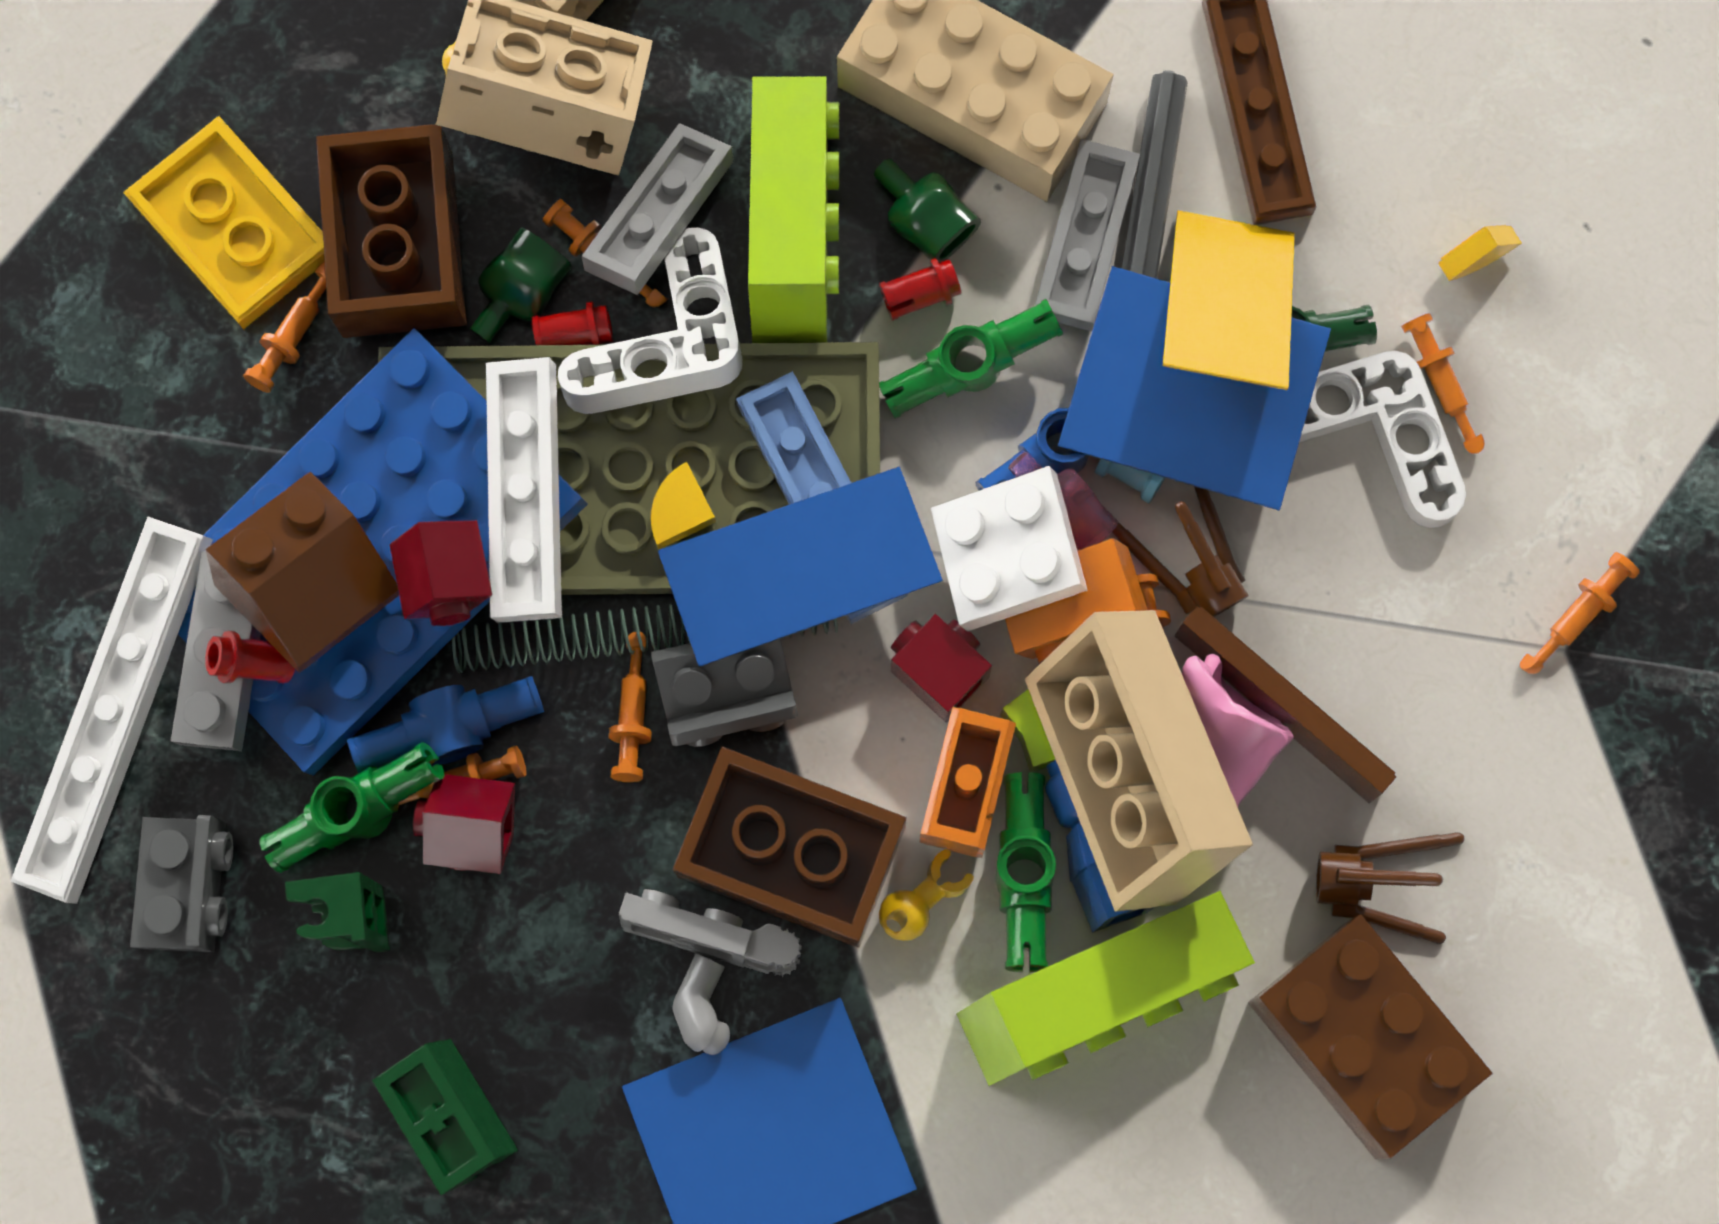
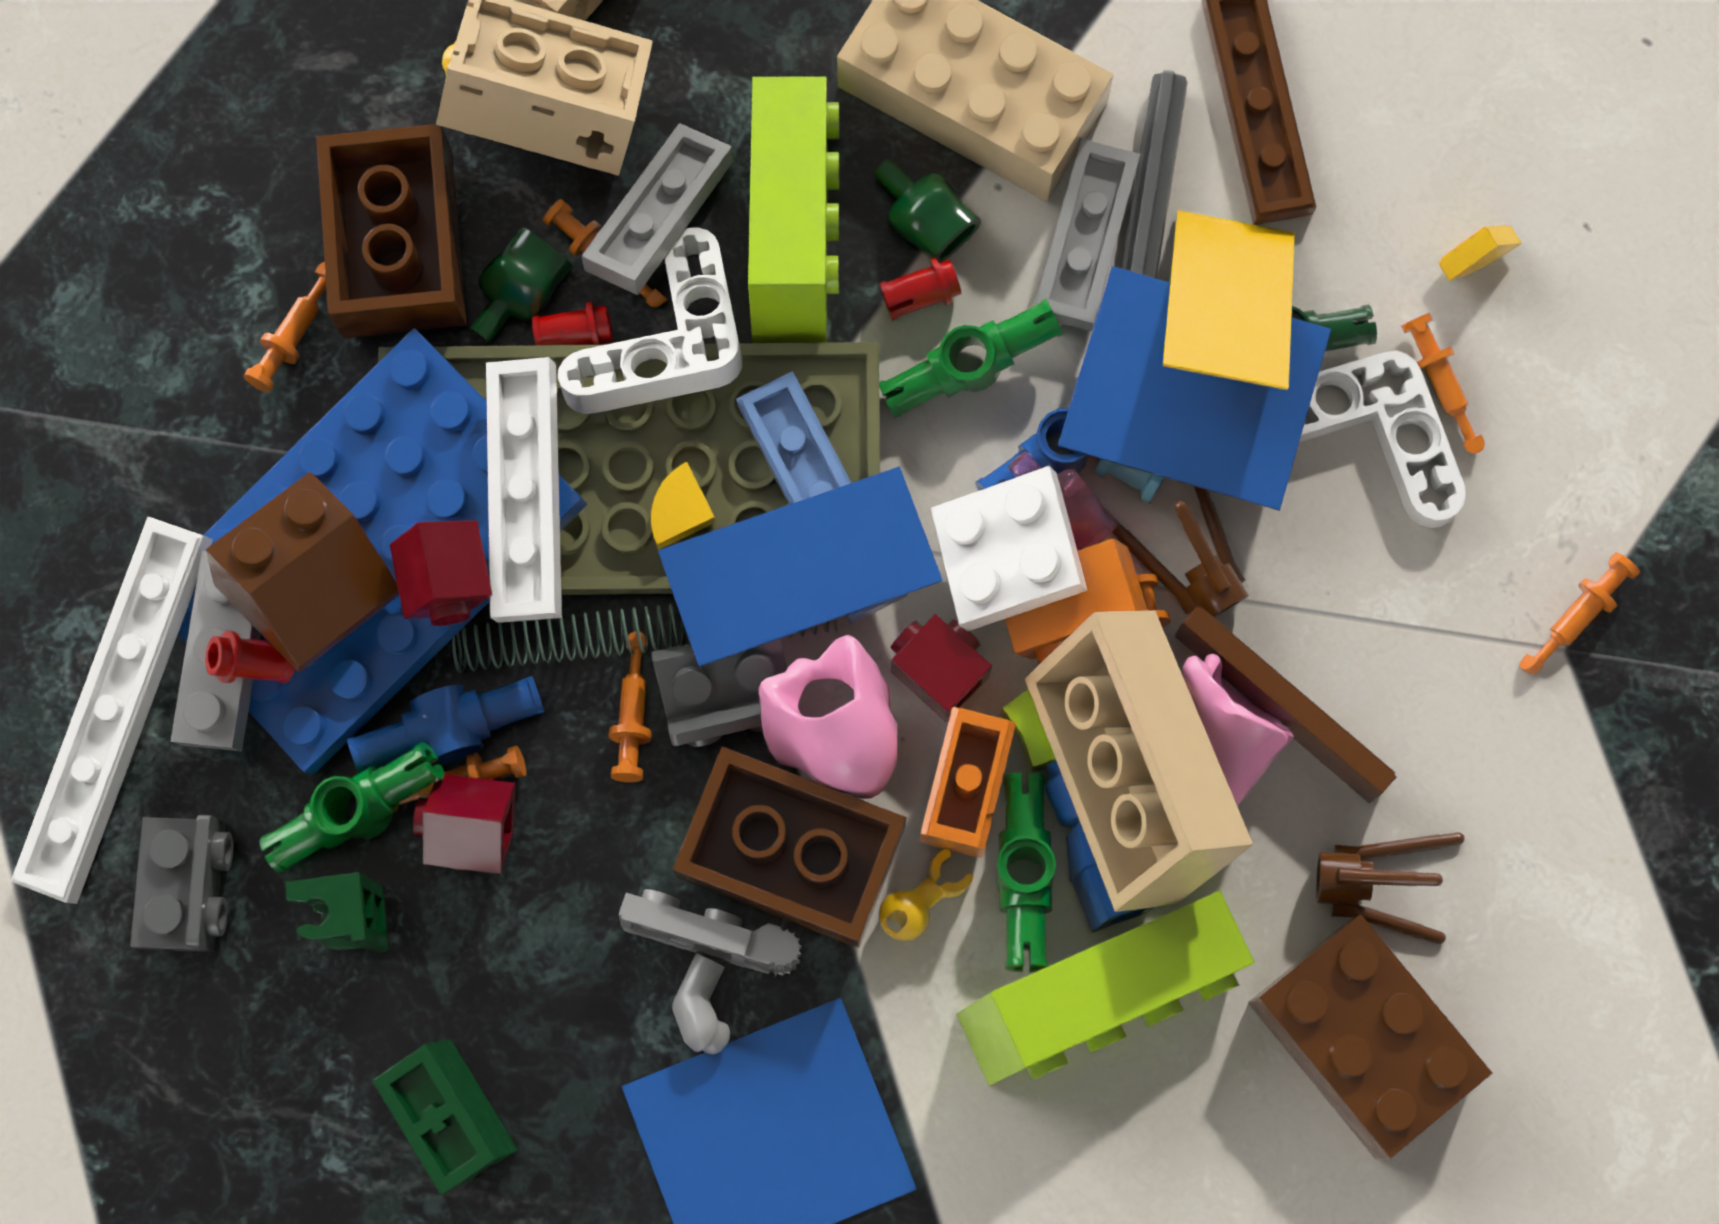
yellow tile [123,116,325,330] -> none
none -> bright pink piece [759,635,897,799]

